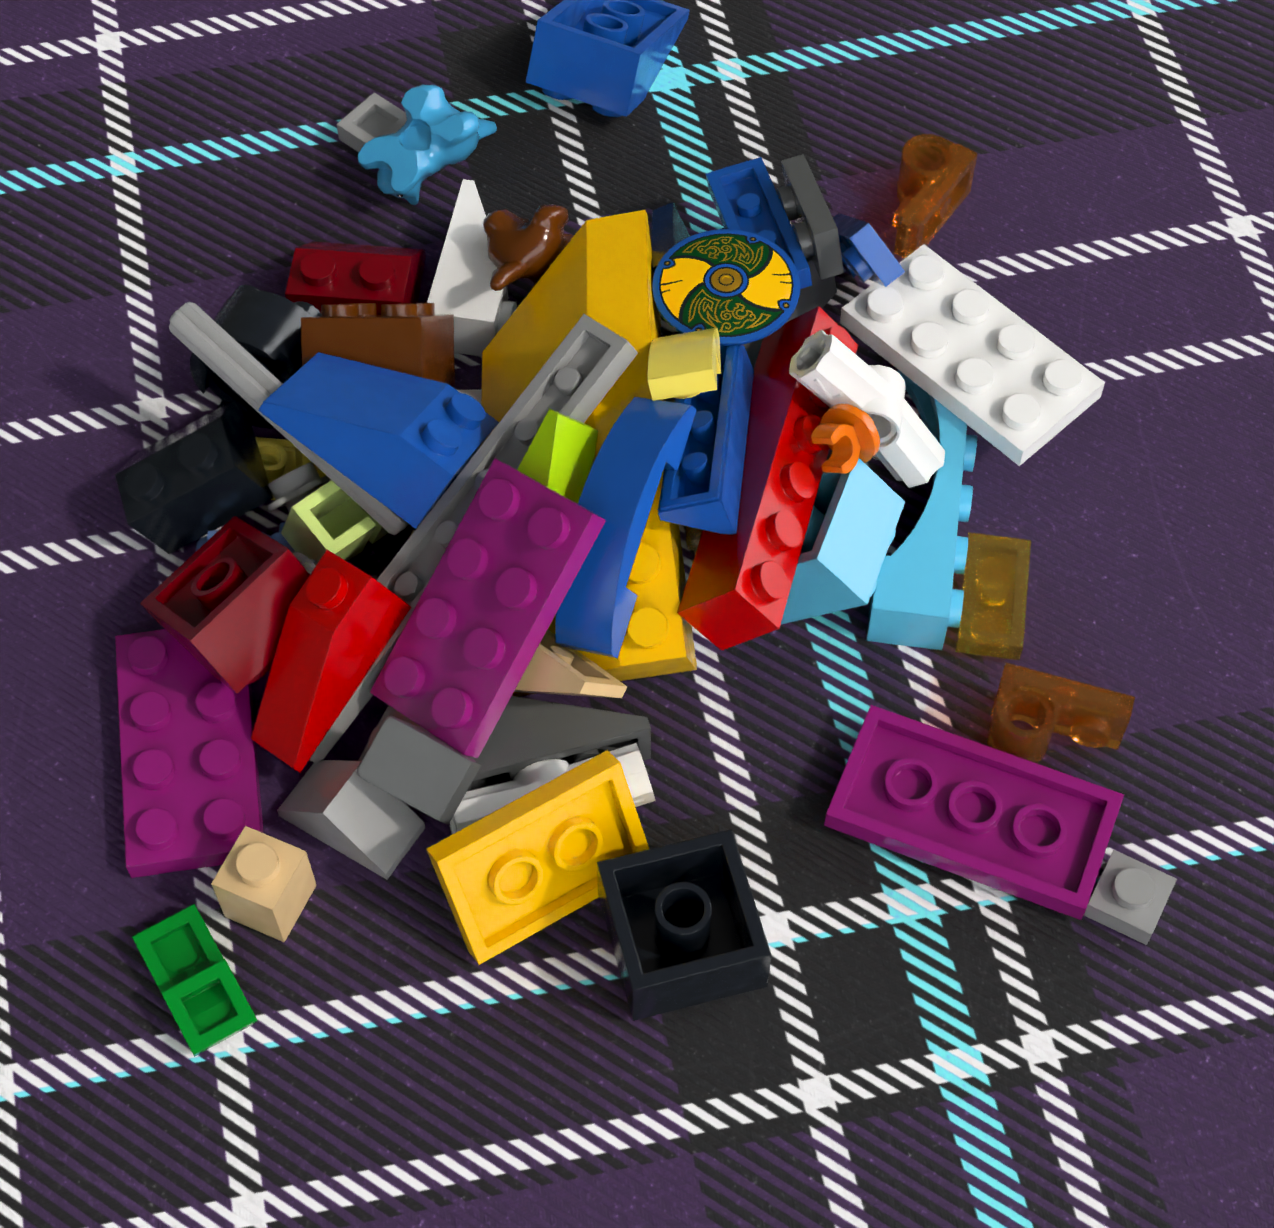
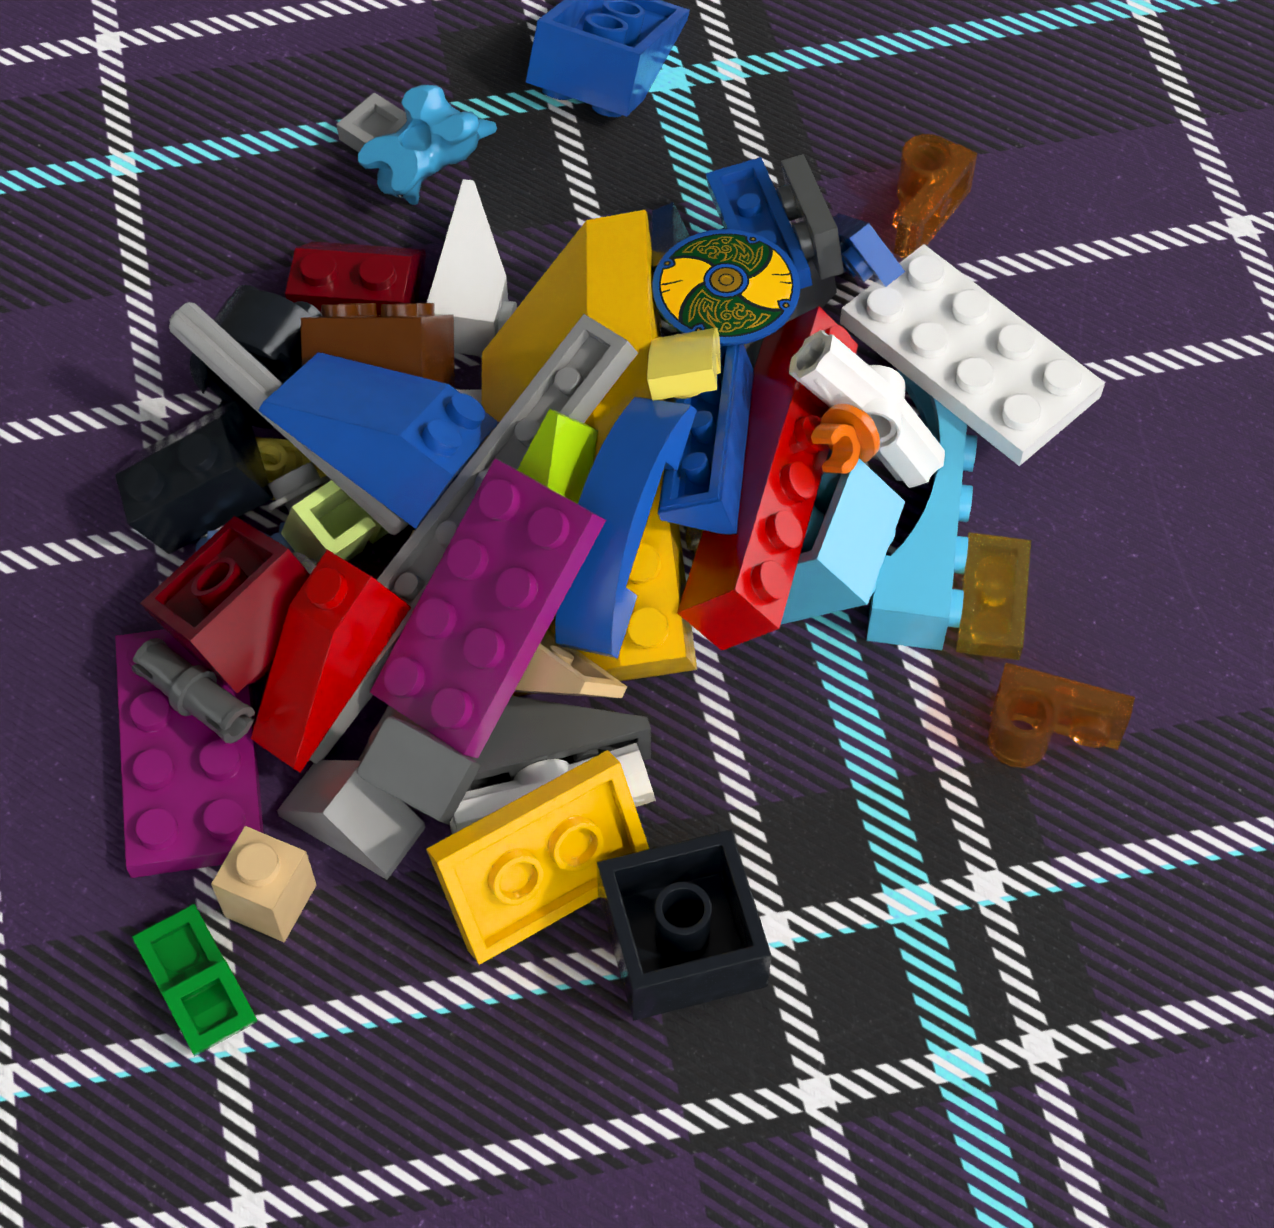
reddish brown animal [483,204,574,291] -> none
magenta plate [824,705,1124,920] -> none
light grey plate [1084,850,1177,945] -> none
none -> dark grey pin [132,638,255,744]

